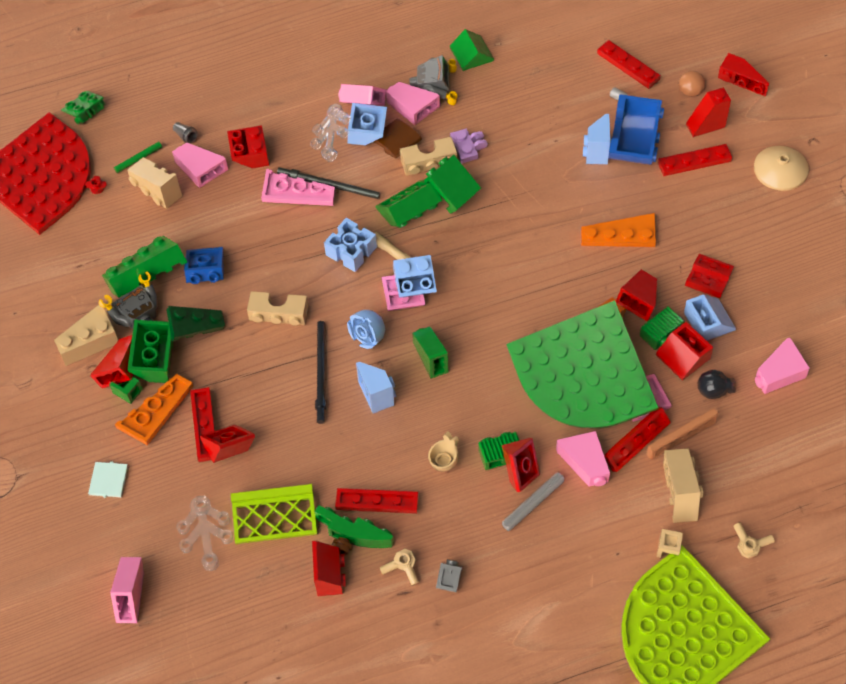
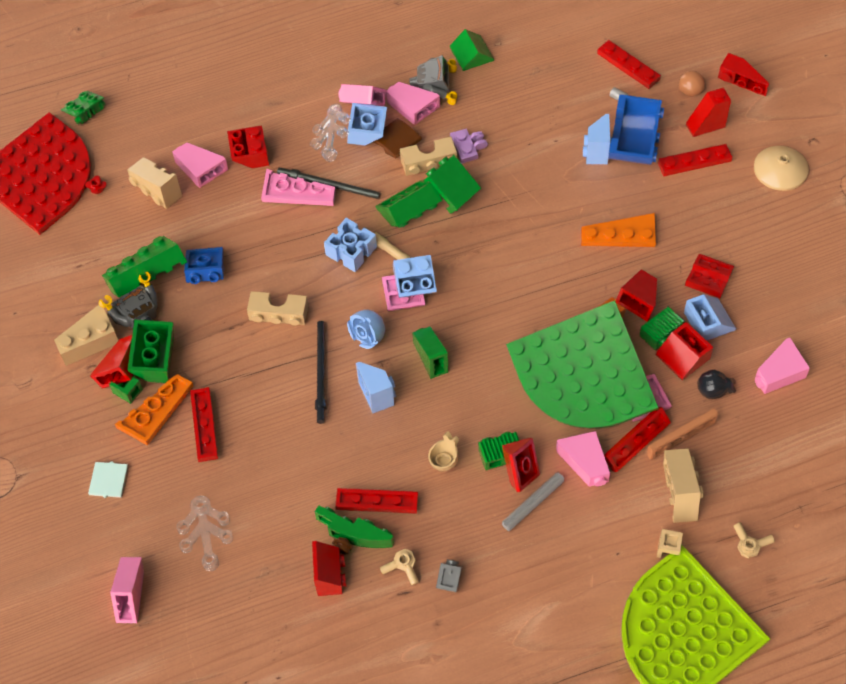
green bar [114,141,162,173] -> none
dark green wing [166,306,225,342] -> none
flat silver cone [173,122,198,143] -> none
red slope [200,425,255,463] -> none
lime fence [230,484,317,544] -> none

